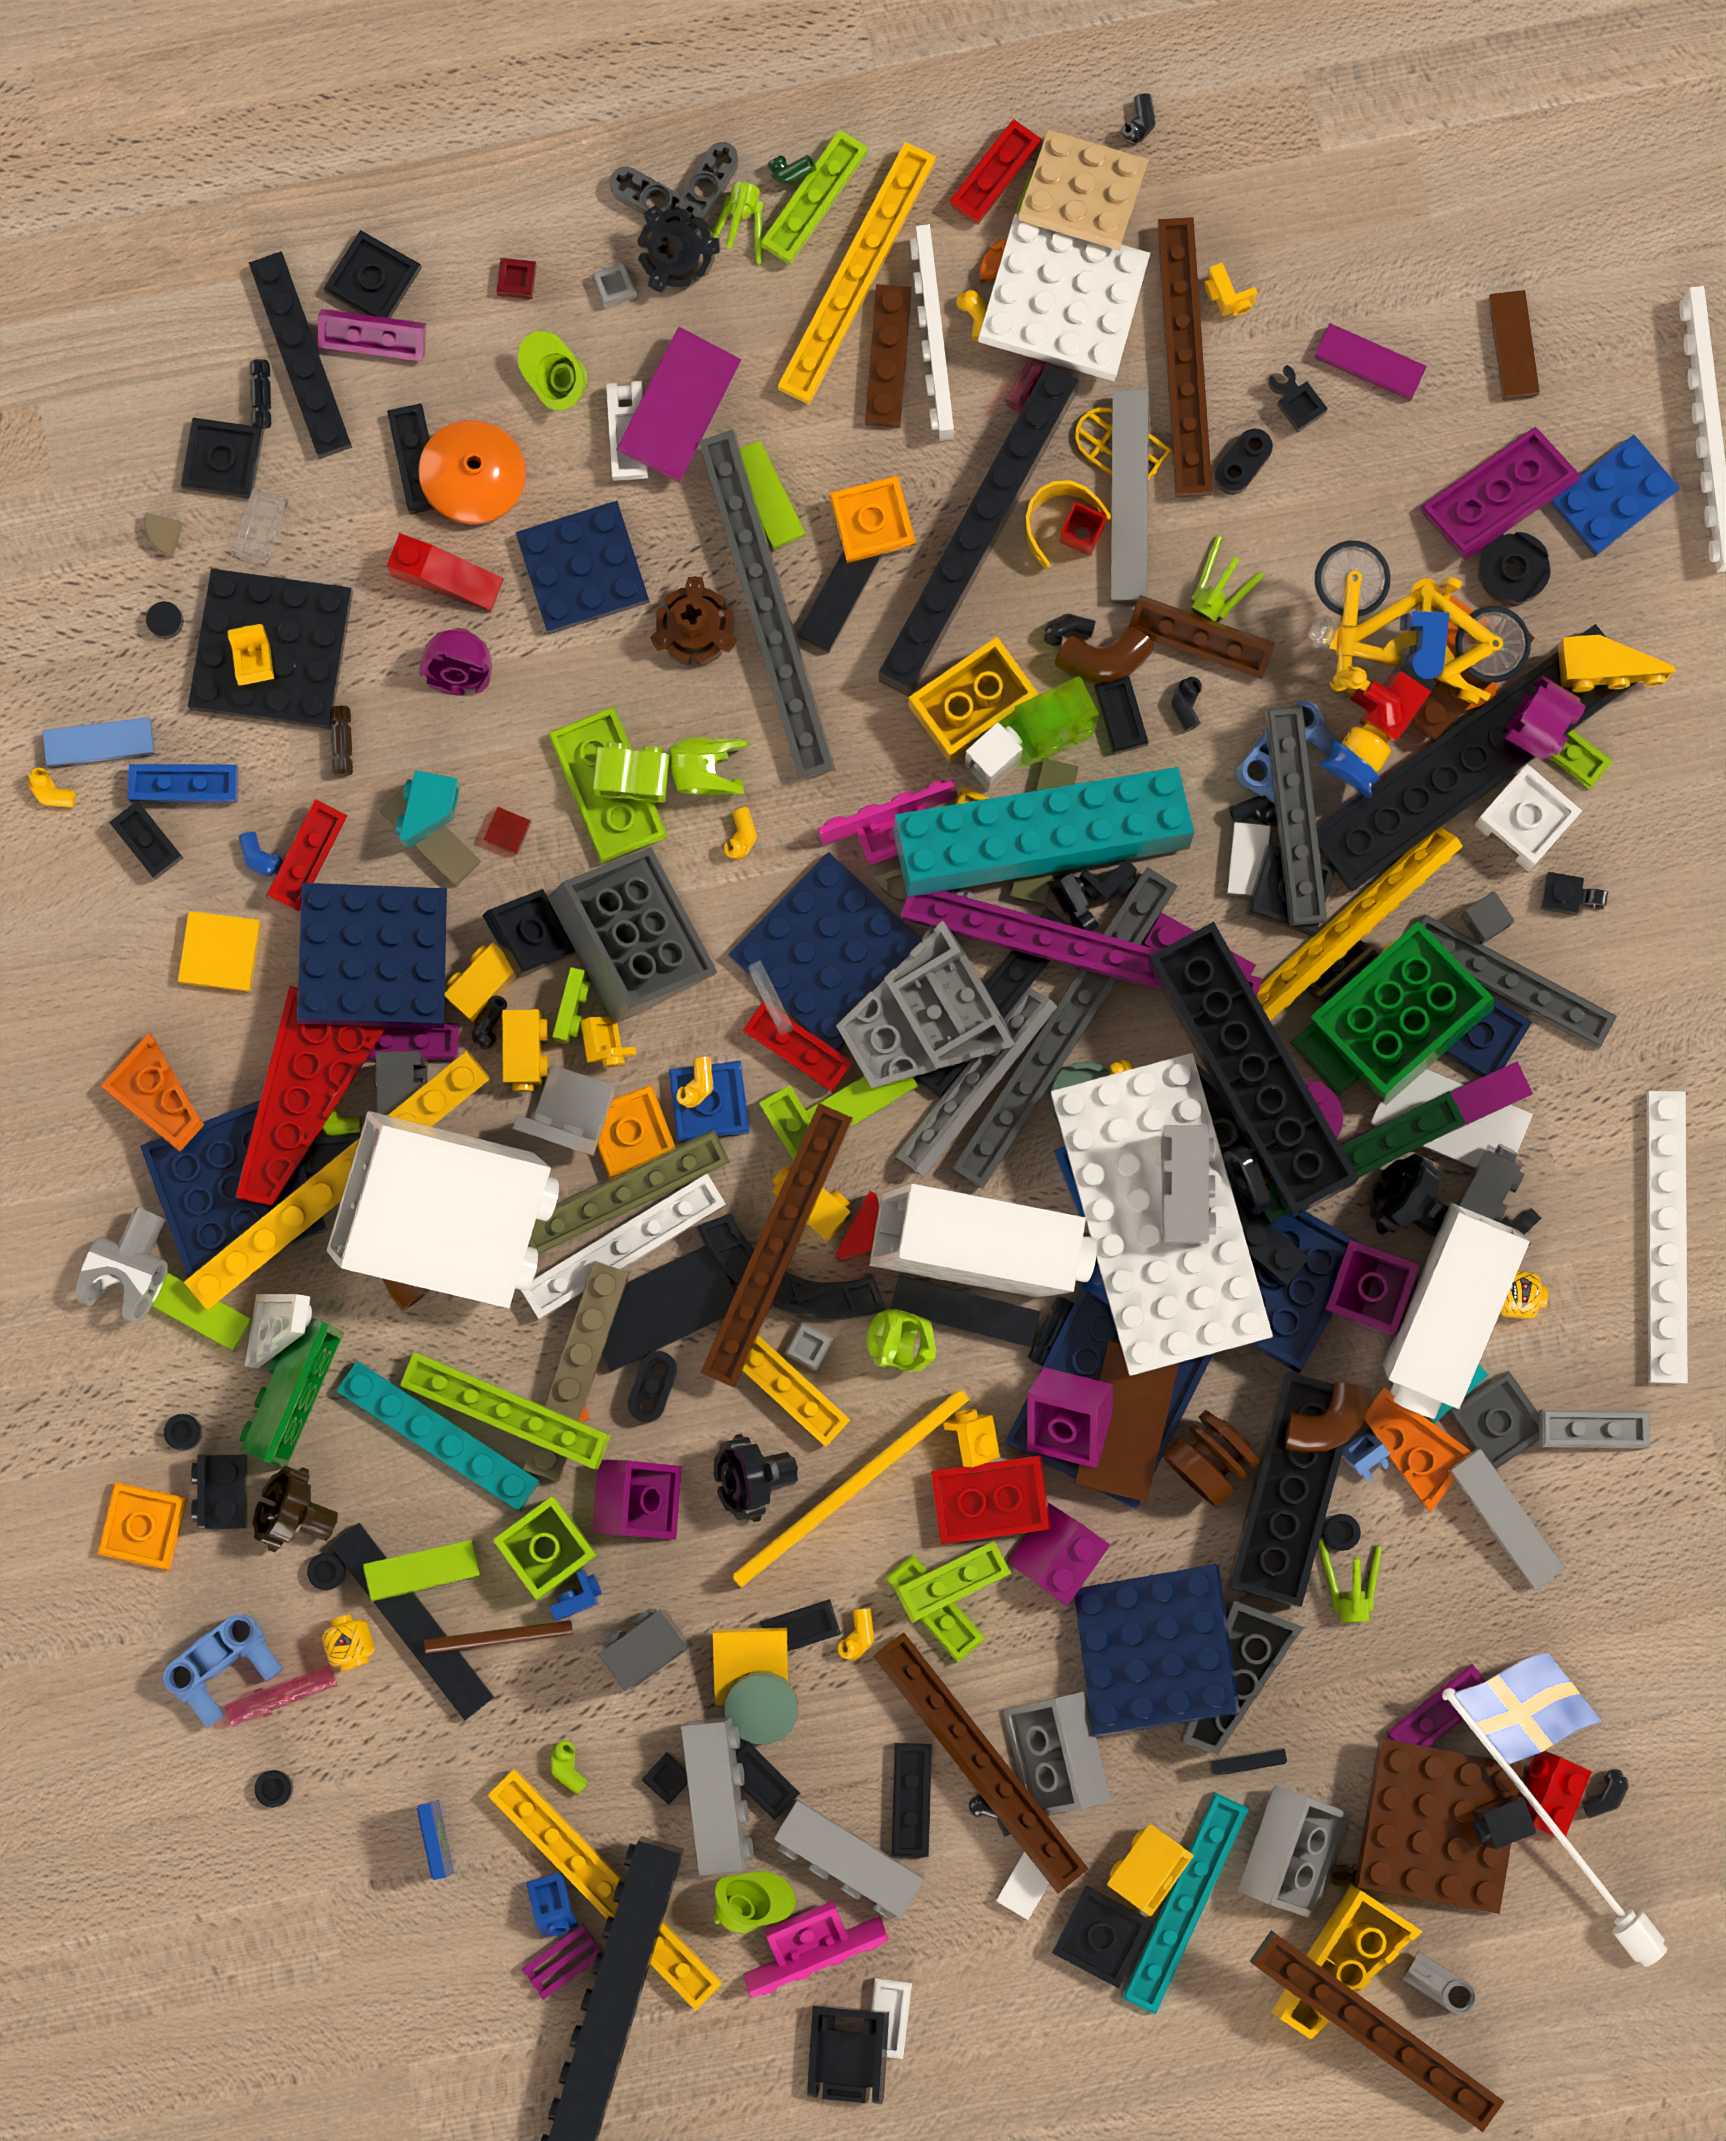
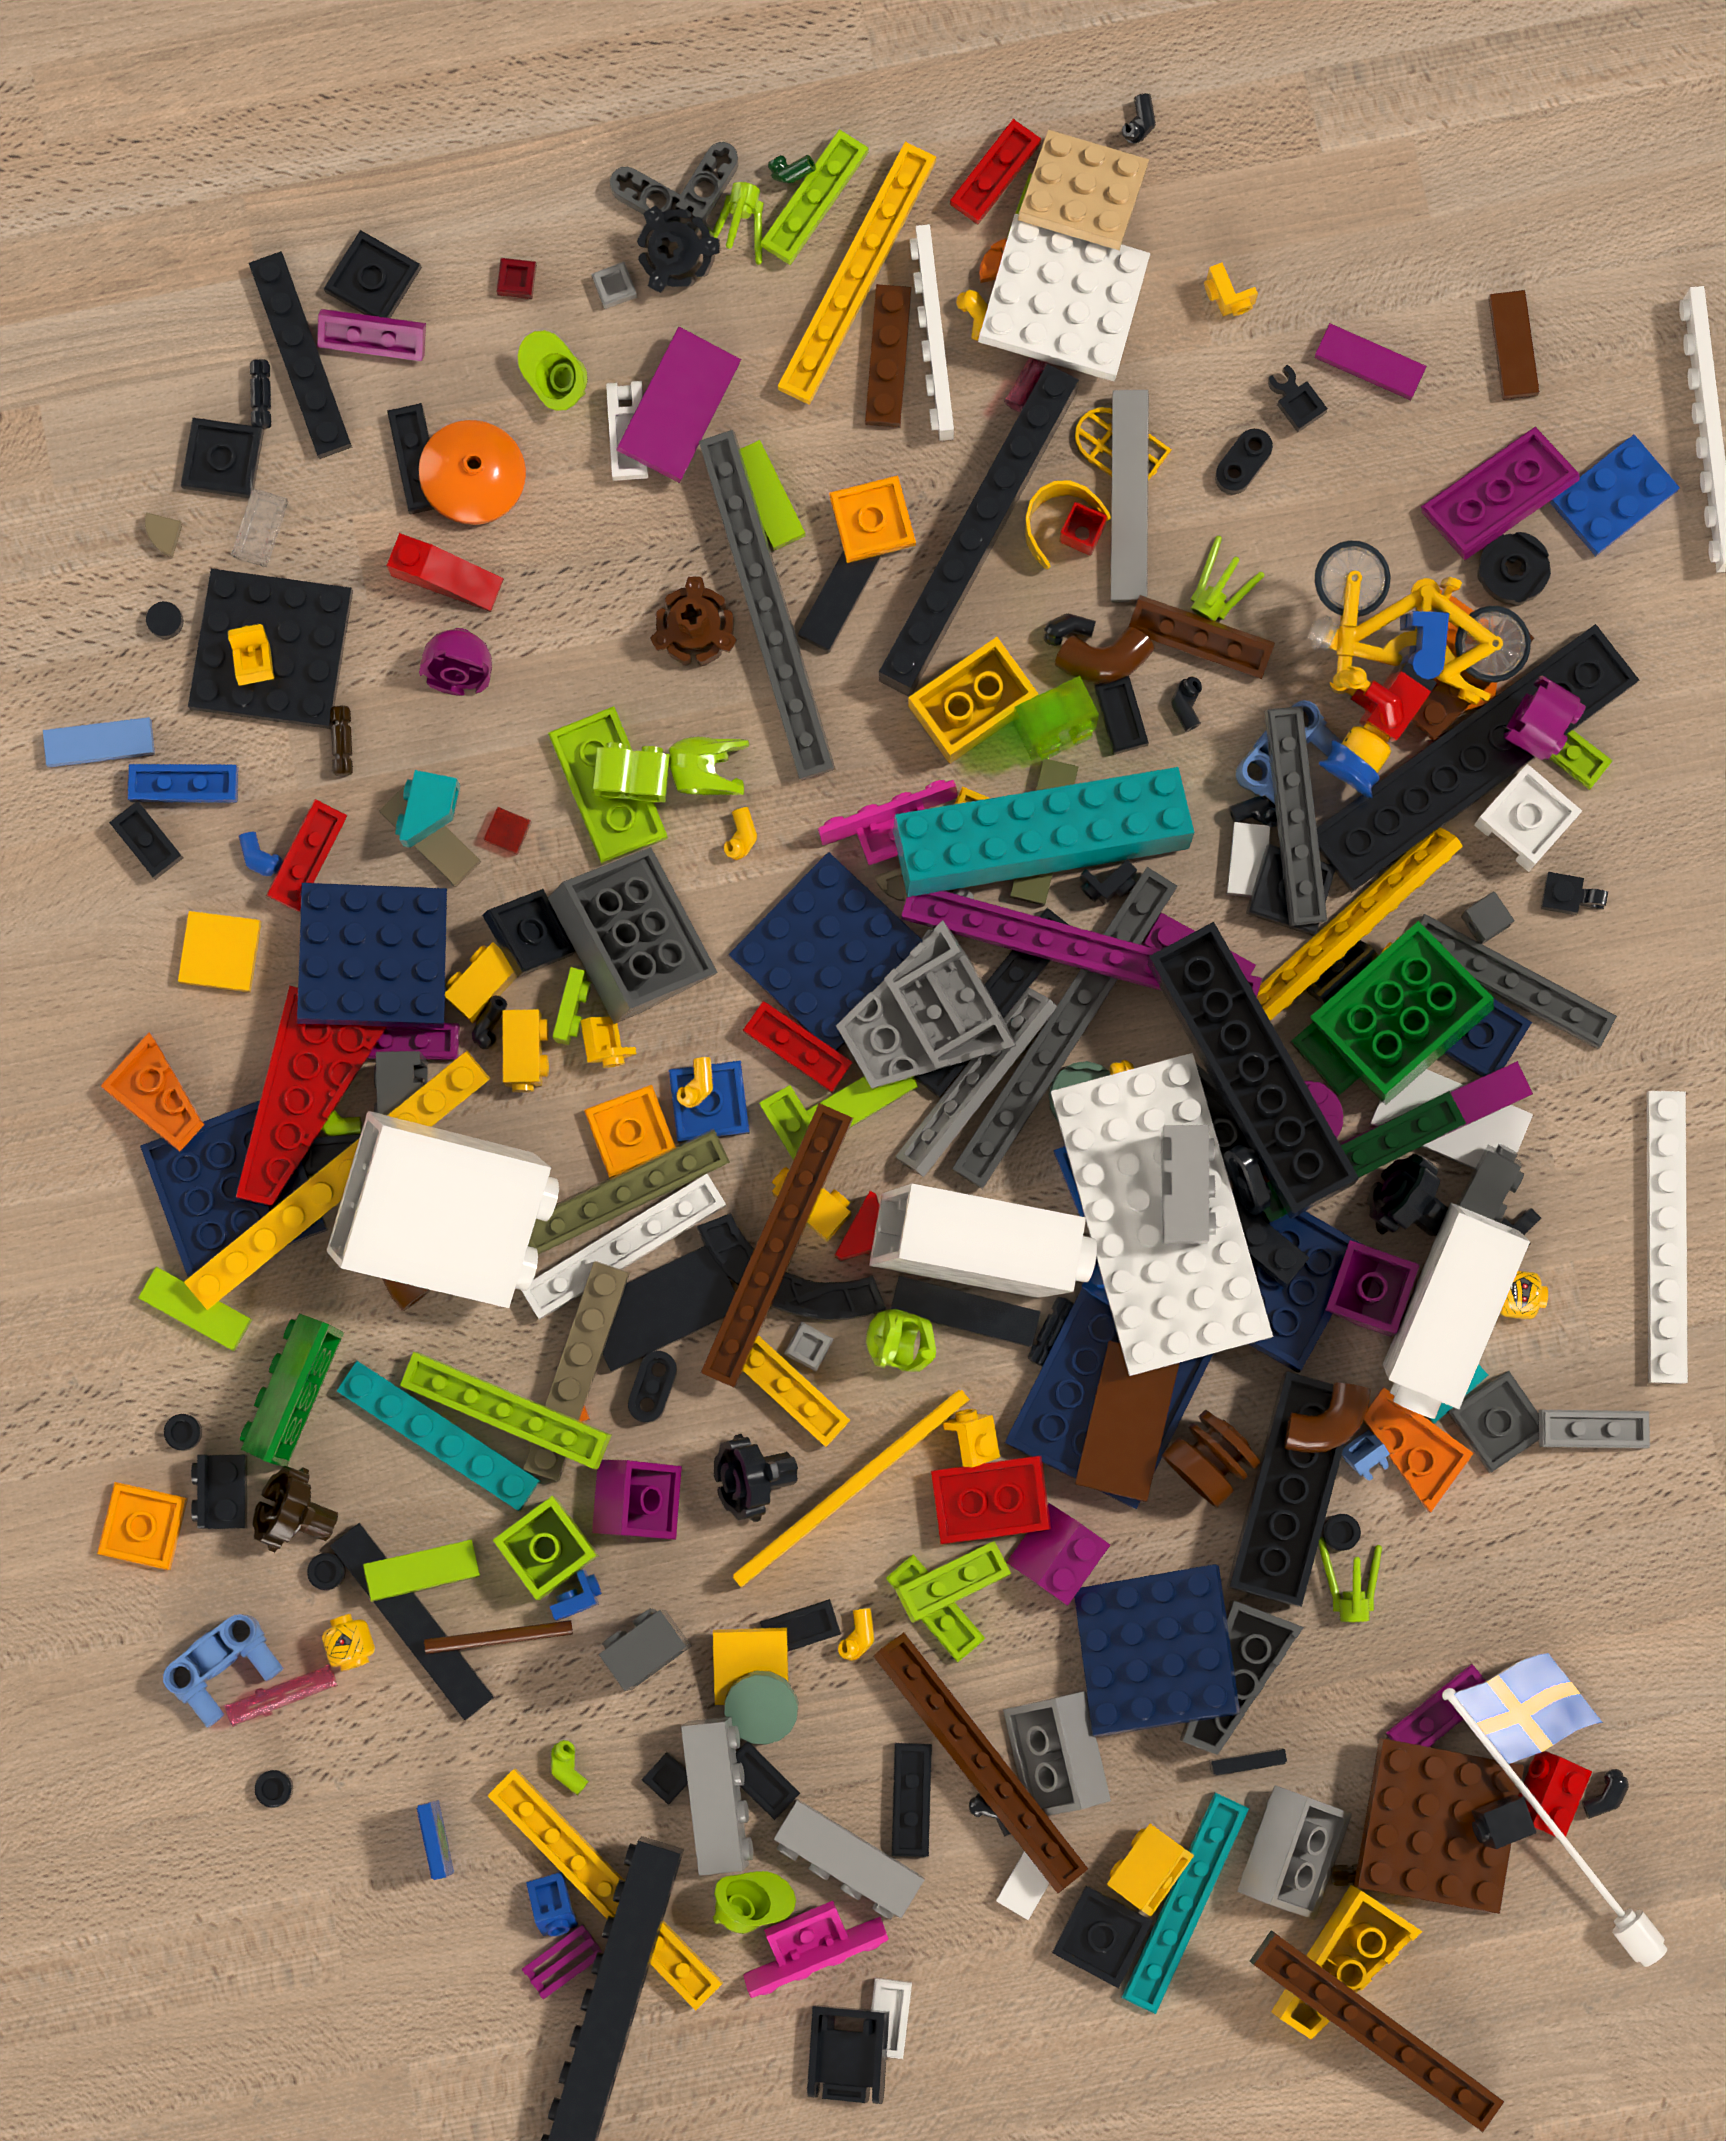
yellow arm [28,767,76,808] -> none
light grey connector [76,1207,168,1323] -> none
white wing [245,1294,312,1369] -> none
light grey bracket [513,1065,616,1155] -> none
dark blue plate [515,500,650,635] -> none
clear tile [748,960,793,1035] -> none
white brick [965,722,1023,791] -> none
magenta slope [1027,1367,1113,1468] -> none
black plate [1047,873,1099,931] -> none
reddish brown plate [1157,217,1212,497] -> none
light grey piece [1401,1951,1477,2014] -> none
light grey tile [1448,1448,1565,1590] -> none
yellow slope [1557,635,1676,692] -> none

